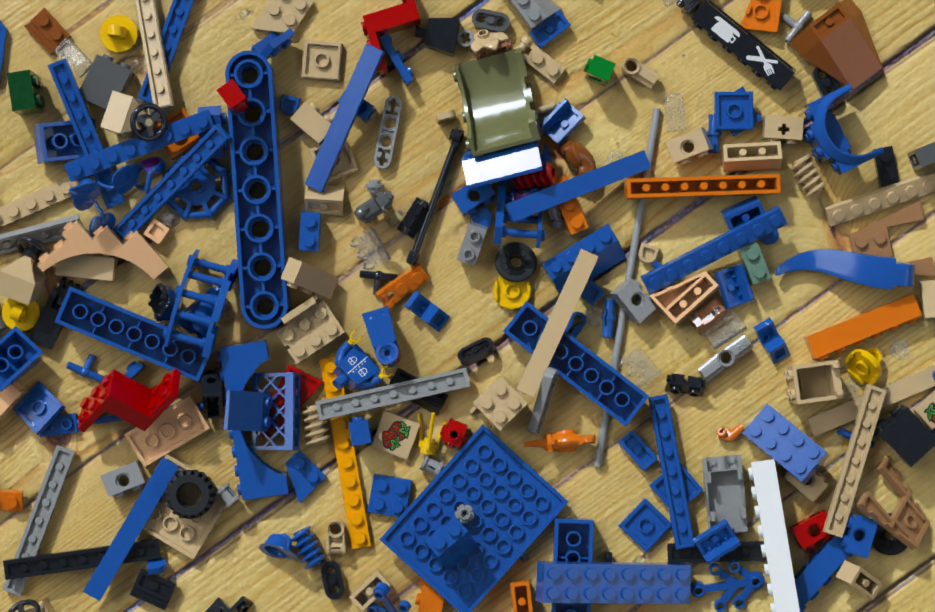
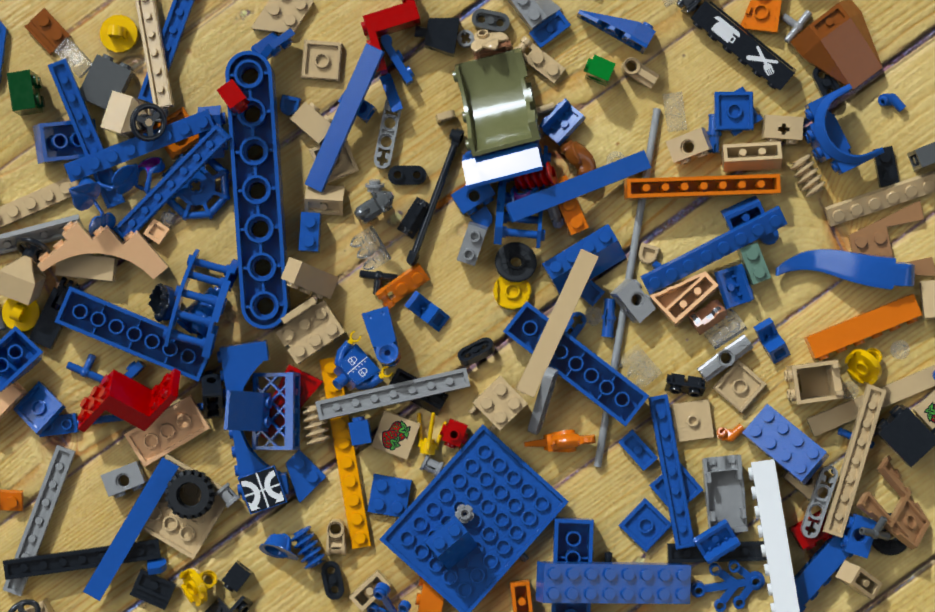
none -> yellow tile [179,568,217,607]
none -> black brick [222,560,253,592]
none -> tile [238,465,287,515]
none -> blue piece [380,73,403,113]
none -> black plate [388,166,426,185]
none -> blue wedge [577,10,656,54]
none -> tan plate [670,399,714,442]
none -> tan tile [713,359,767,413]
none -> light grey beam [801,465,838,538]
none -> dark grey piece [859,516,891,540]
none -> blue arm [878,93,906,112]

